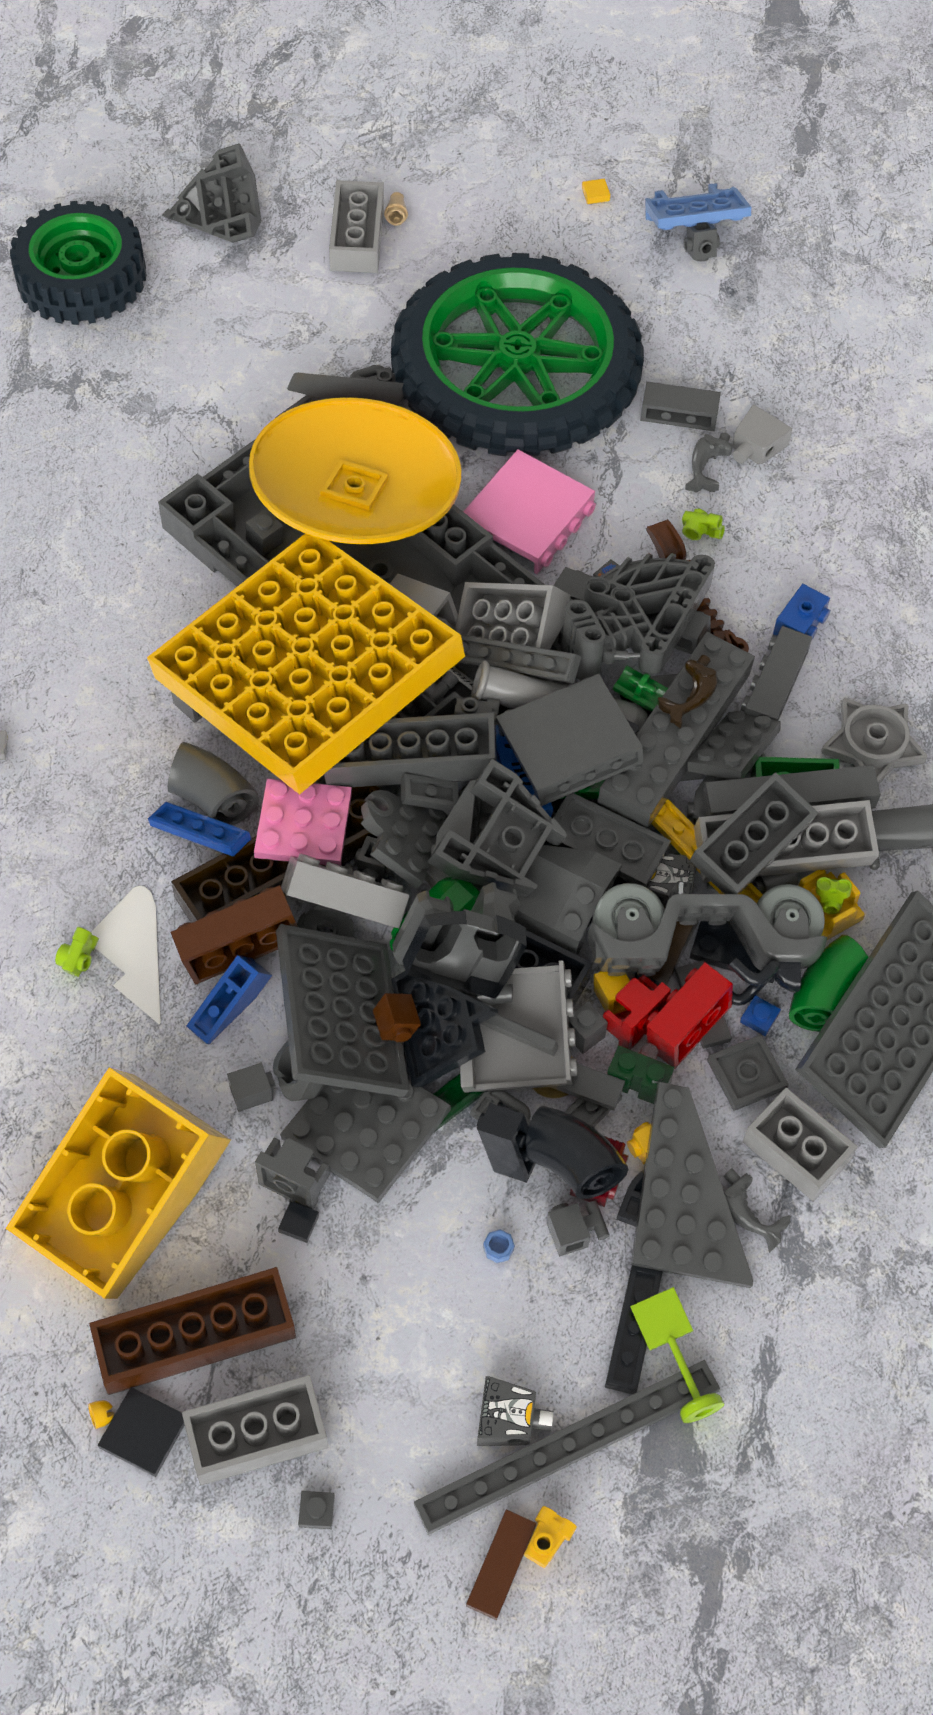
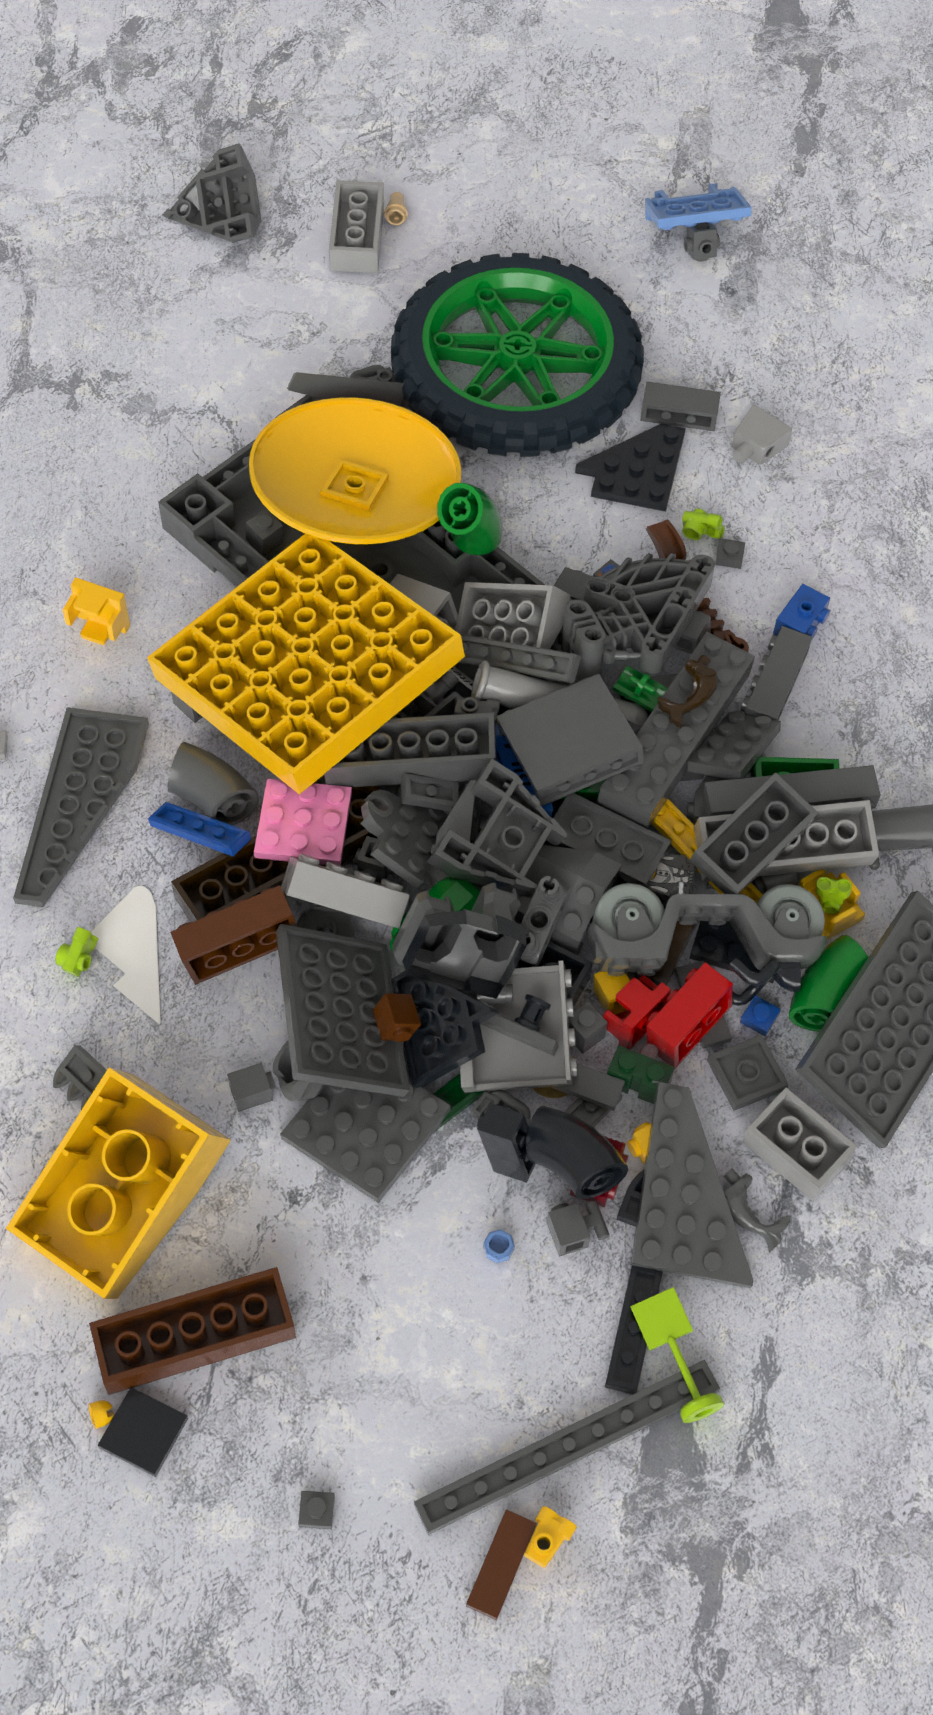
black wheel [10,201,147,325] -> none
light grey brick [182,1375,328,1486] -> none
blue slope [186,955,272,1044] -> none
dark grey panel [255,1137,330,1210] -> none
black tile [278,1201,319,1243] -> none
bright pink panel [463,449,596,574] -> none
torso [477,1376,554,1446] -> none
yellow tile [582,178,610,204] -> none
dark grey animal [685,433,732,493] -> none
light grey plate [821,698,927,785] -> none
none -> dark grey wing [13,707,149,907]
none -> dark grey plate [53,1045,107,1110]
none -> yellow panel [63,577,130,645]
none -> green brick [437,483,502,555]
none -> black bush [514,994,551,1032]
none -> dark grey piece [520,876,570,967]
none -> black wing [575,424,686,512]
none -> dark grey plate [715,538,746,569]

